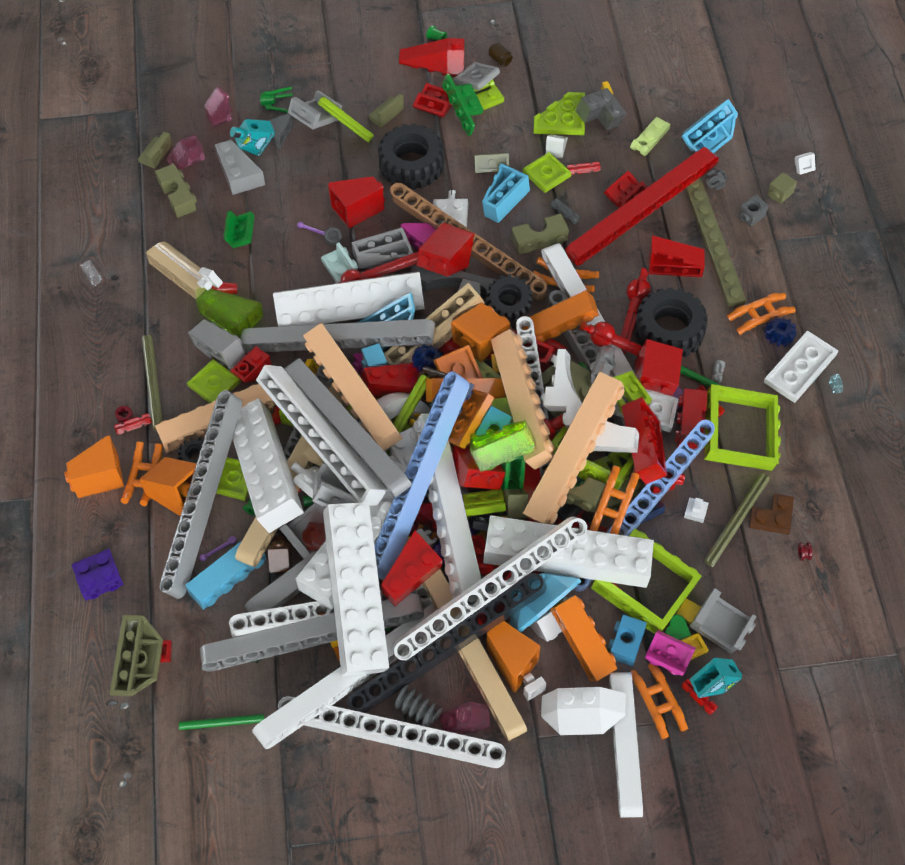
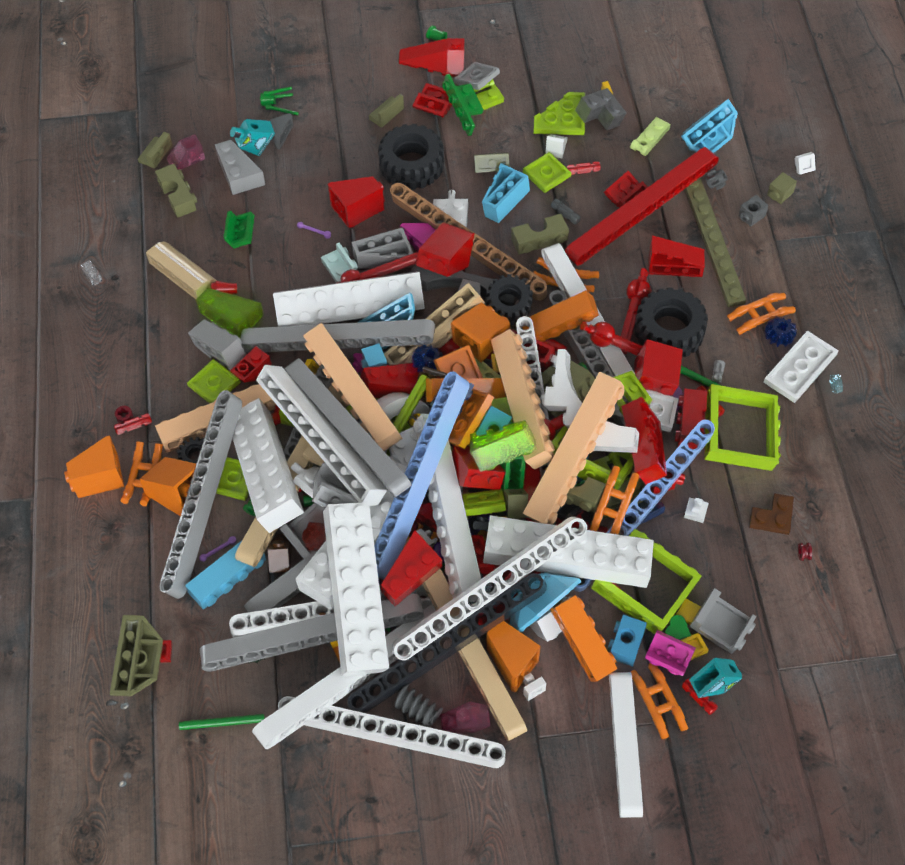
dark purple plate [71,549,124,601] -> none
olive axle [142,335,162,431] -> none
white tile [197,267,223,290] -> none
clear pink slope [204,86,232,128] -> none
light grey panel [288,90,342,129] -> none
lime axle [318,97,374,142] -> none
dark grey tile [324,227,342,246] -> none
dark brown brick [489,43,513,66] -> none
white wedge [541,687,626,735] -> none
light grey piece [590,346,616,384] -> none
olive axle [704,473,769,567] -> none

